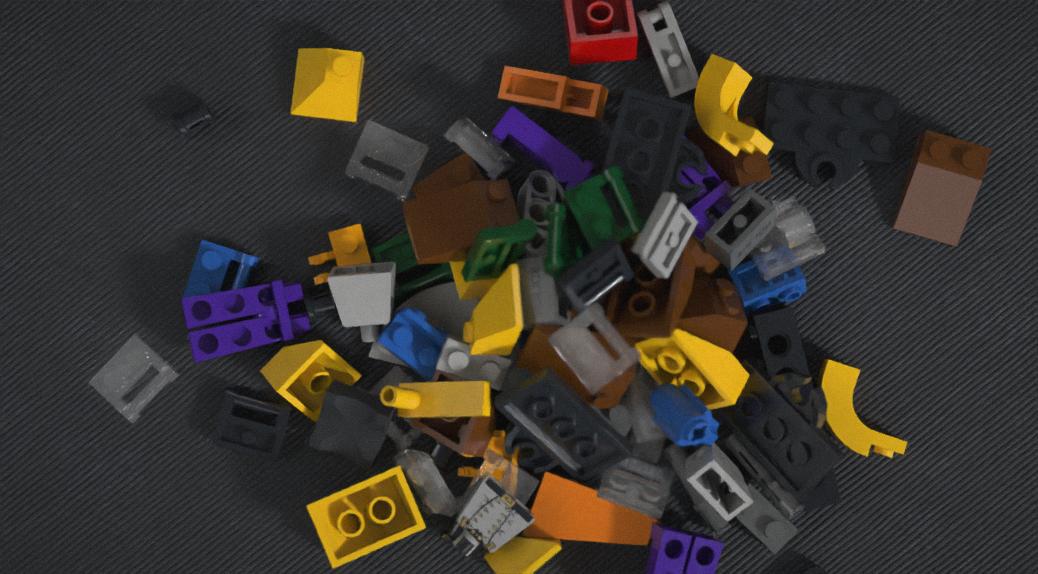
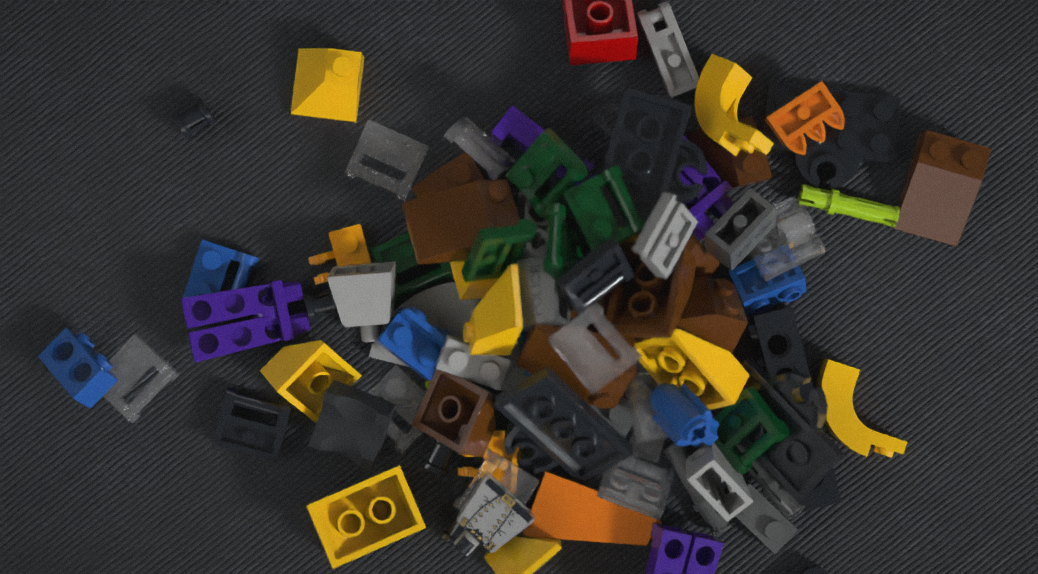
yellow piece [380,381,491,418] -> none
clear plate [393,449,461,517] -> none
orange slope [498,66,609,121] -> none
none -> blue brick [38,328,118,409]
none -> dark green plate [505,128,589,219]
none -> dark green plate [714,386,790,474]
none -> orange plate [765,81,845,155]
none -> lime pin [797,184,900,228]

